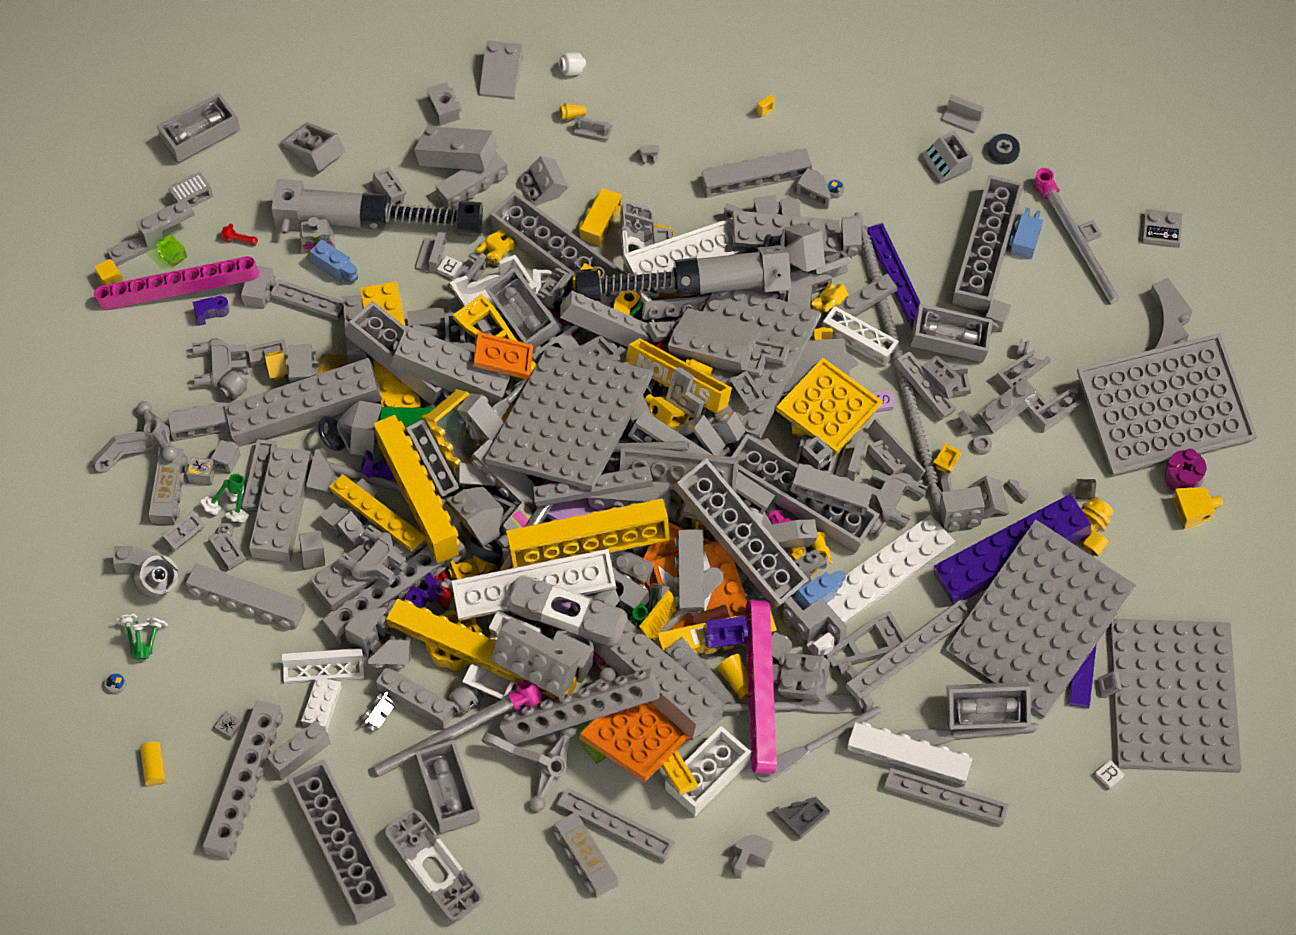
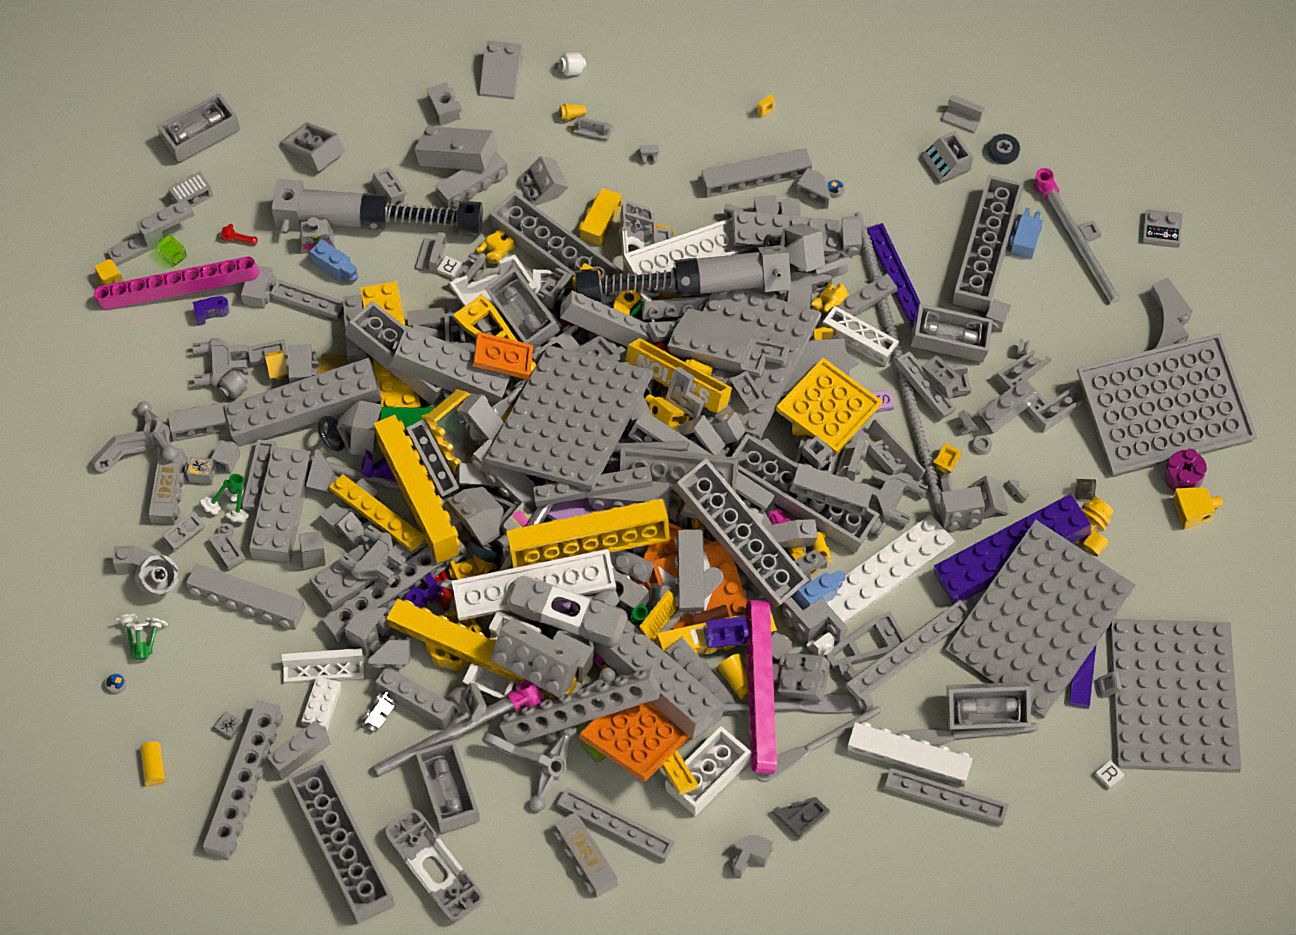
none -> light grey plate [462,682,486,722]

